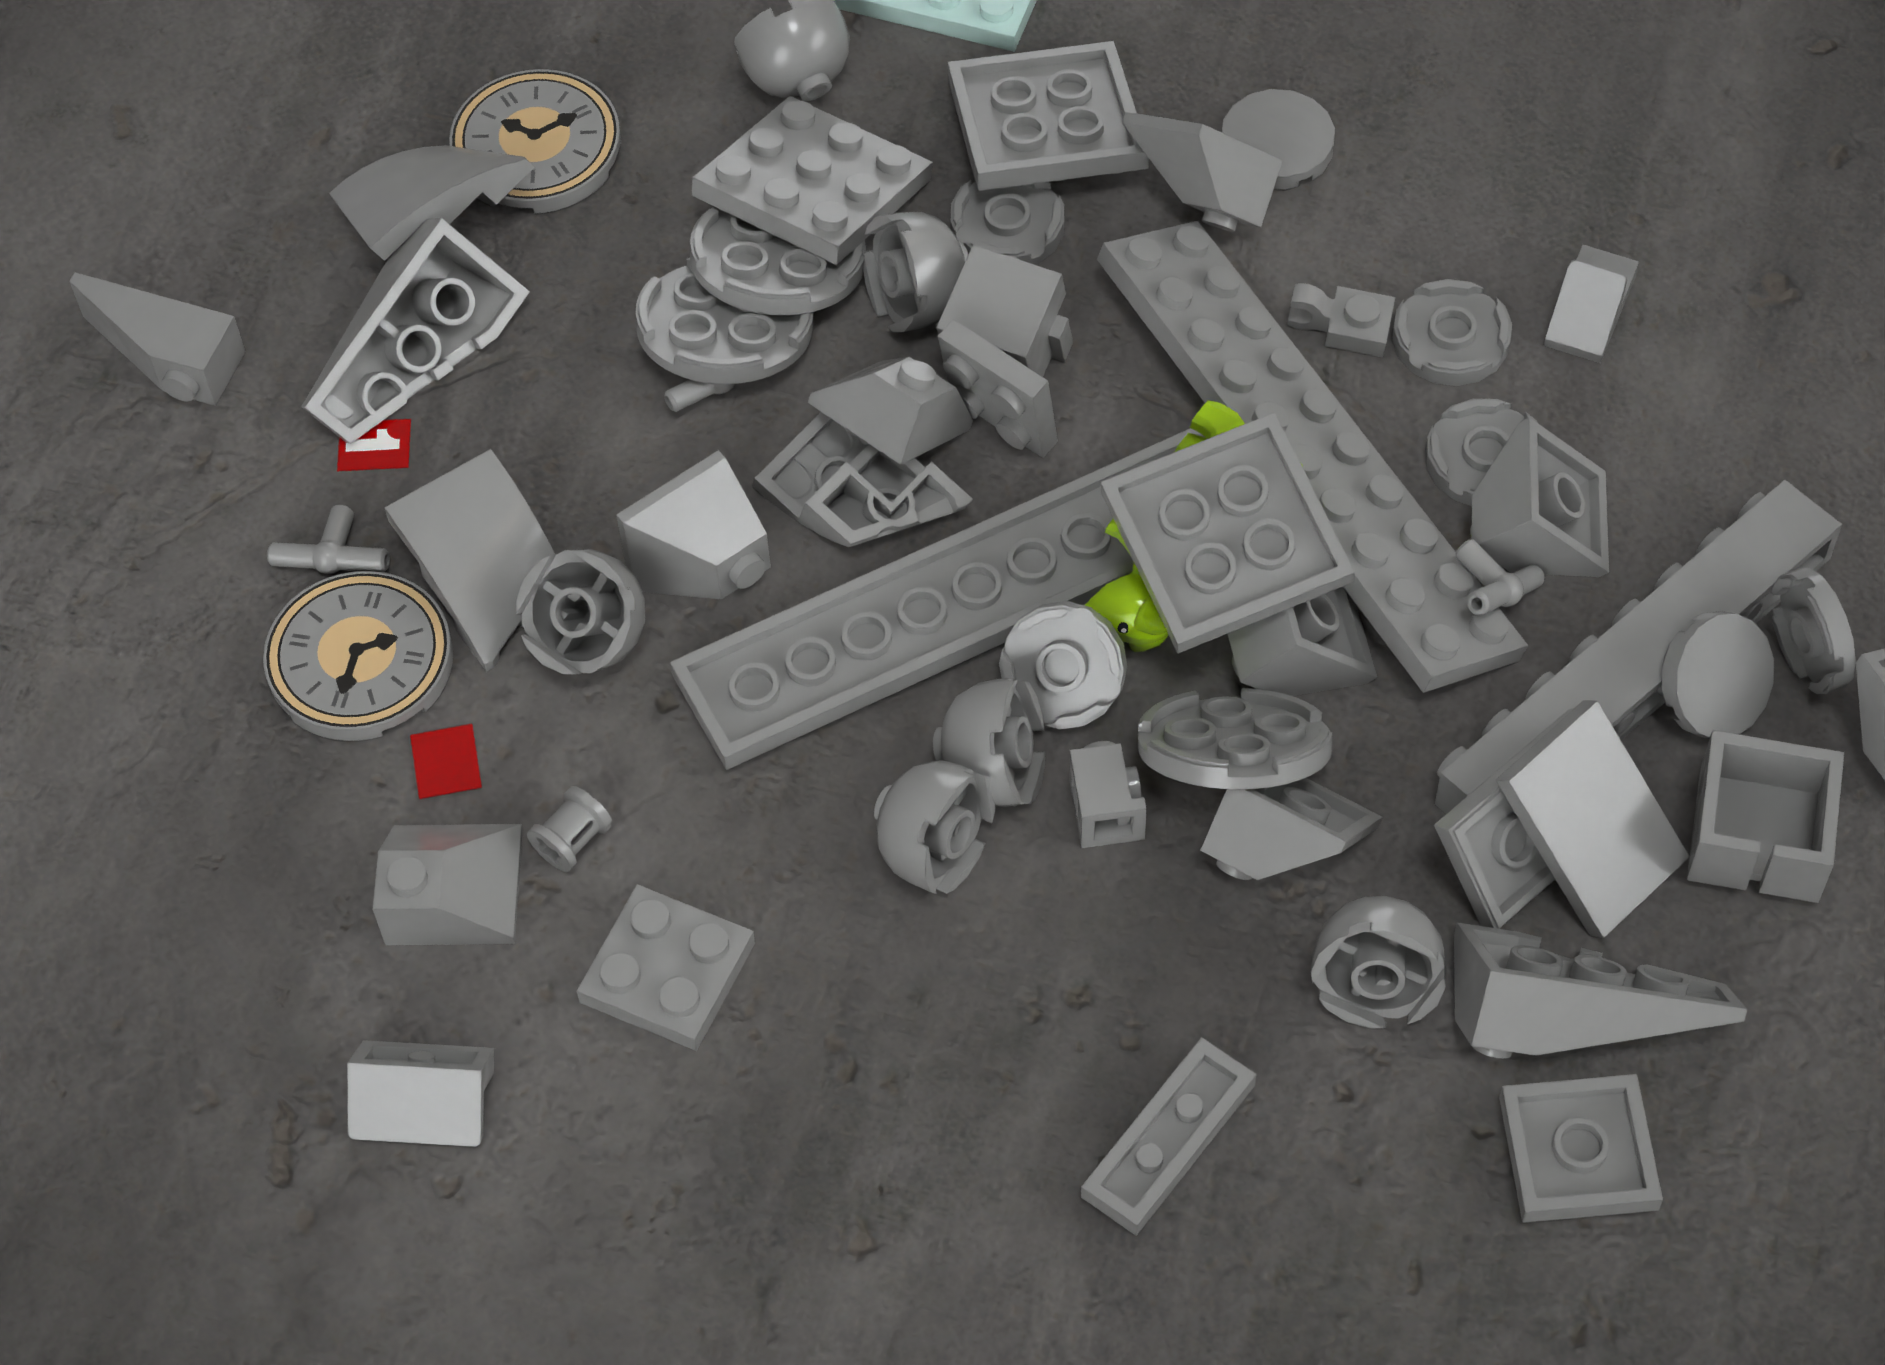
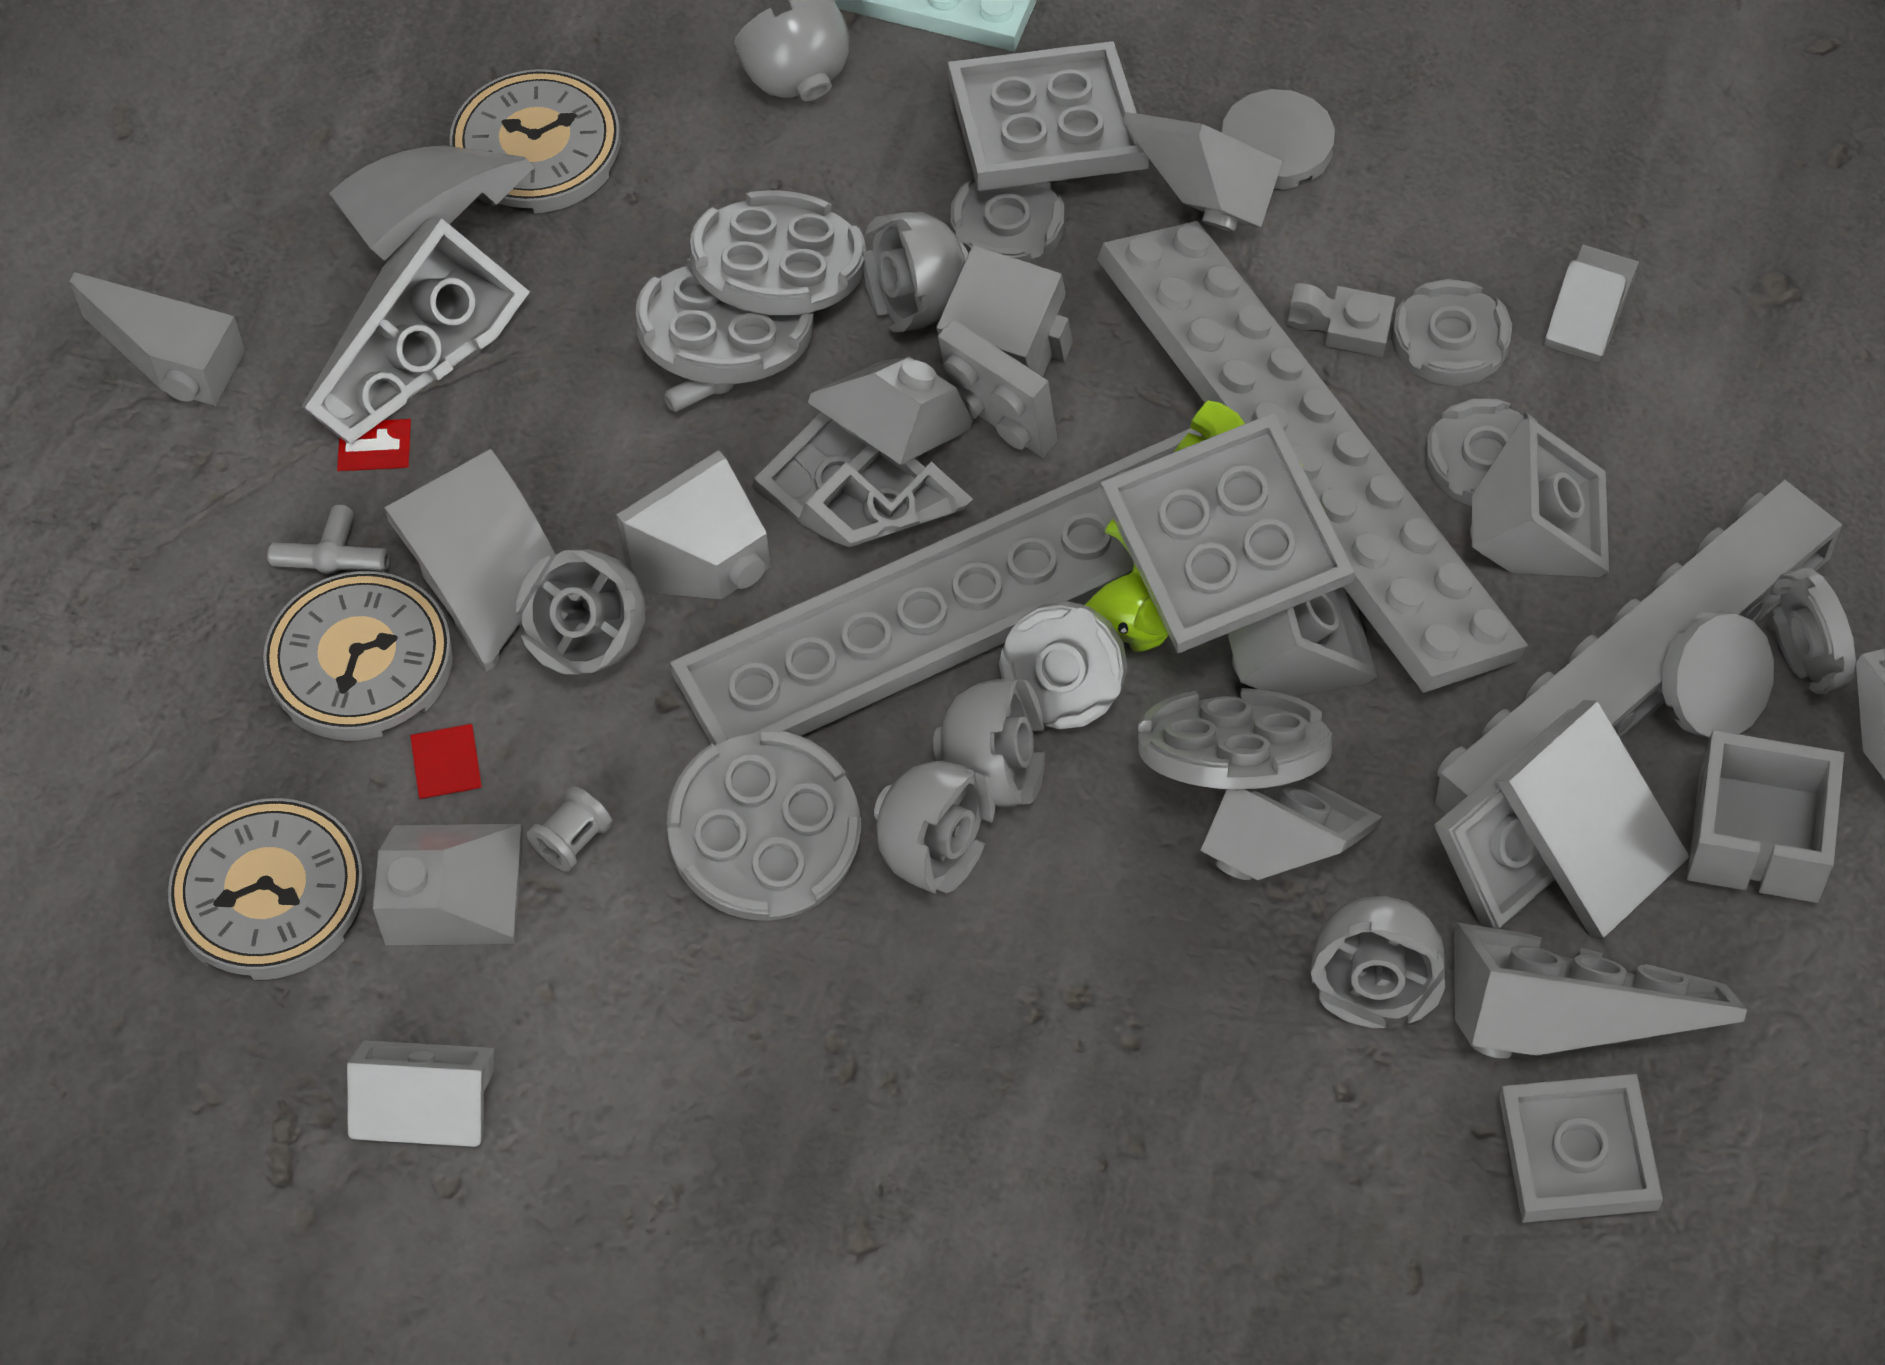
light grey plate [577,884,755,1051] -> none
light grey plate [692,96,933,265] -> none
light grey brick [1069,741,1146,848] -> none
light grey plate [1081,1037,1257,1236] -> none
light grey piece [1456,539,1545,616] -> none
none -> tile [168,798,366,980]
none -> light grey tile [667,729,861,921]

